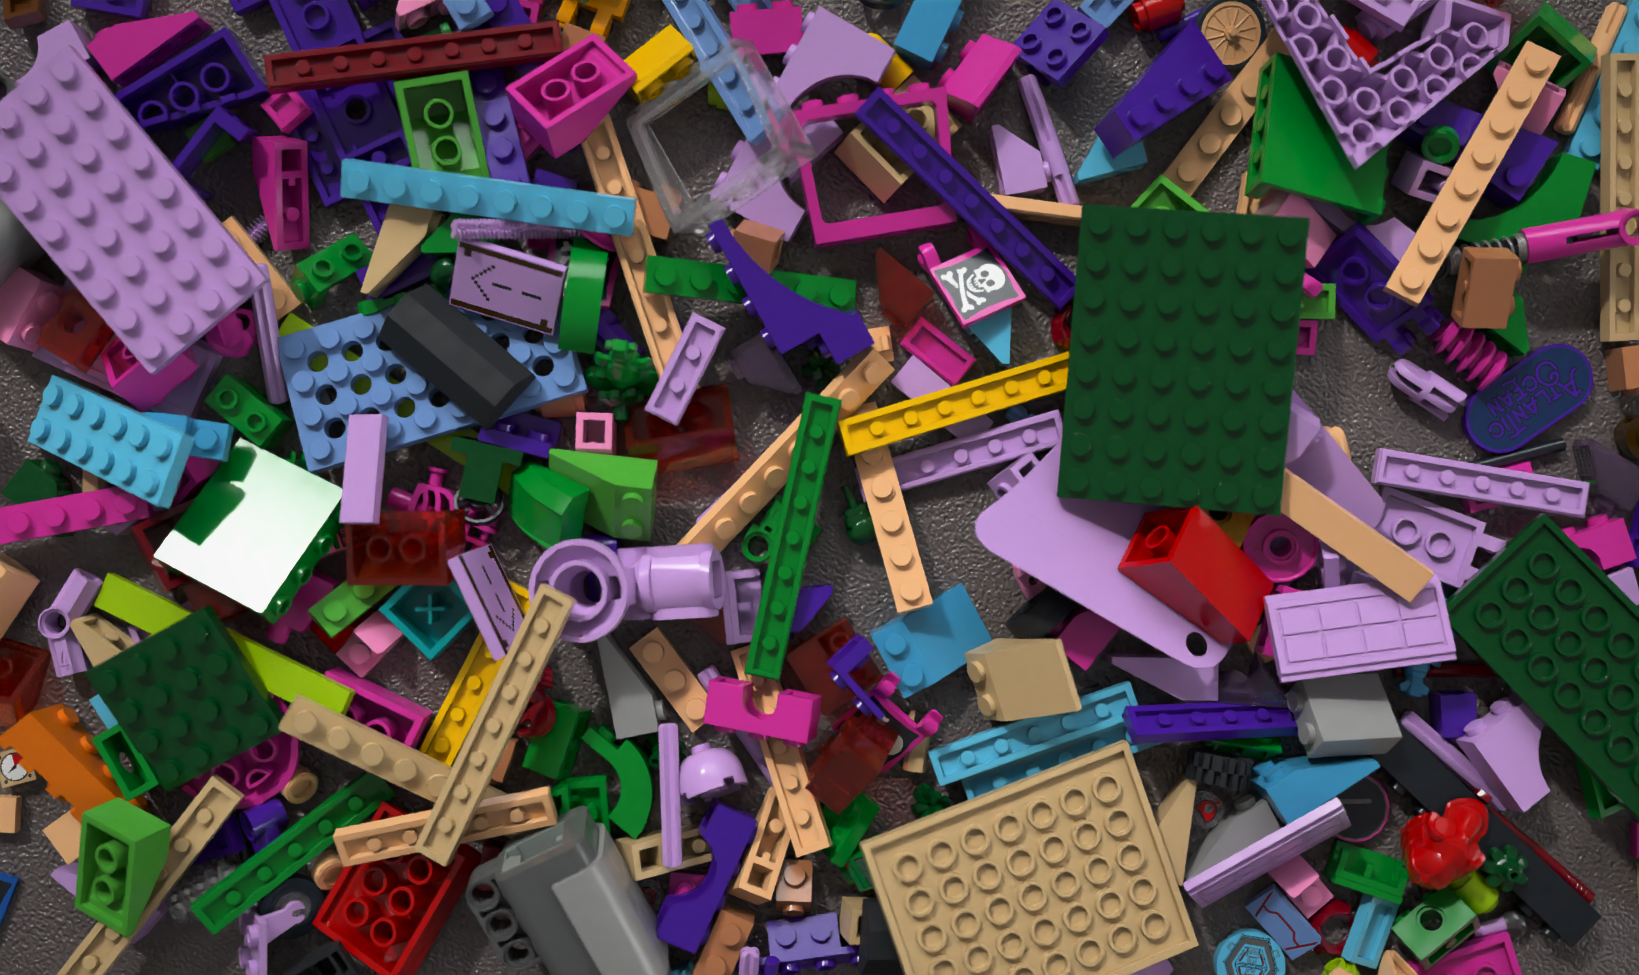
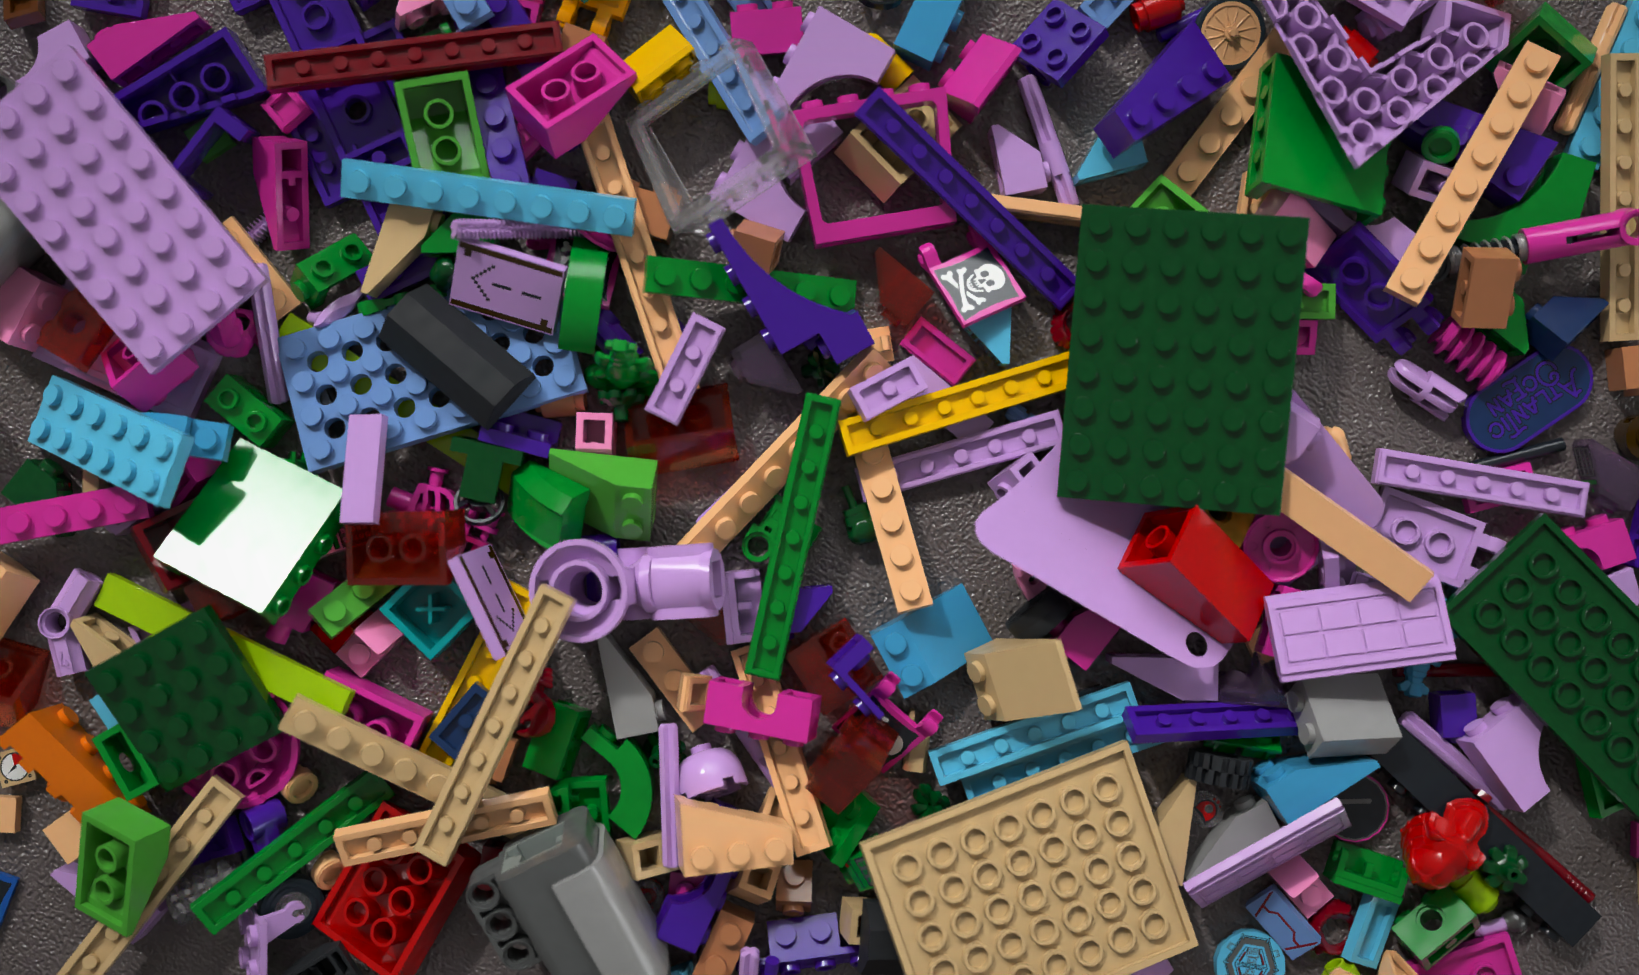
none -> lavender bar [307,285,364,328]
none -> dark blue plate [429,681,489,760]
none -> light nougat wedge [674,794,794,877]
none -> light nougat slope [676,672,712,712]
none -> lavender plate [847,356,928,423]
none -> dark blue slope [1525,296,1609,362]

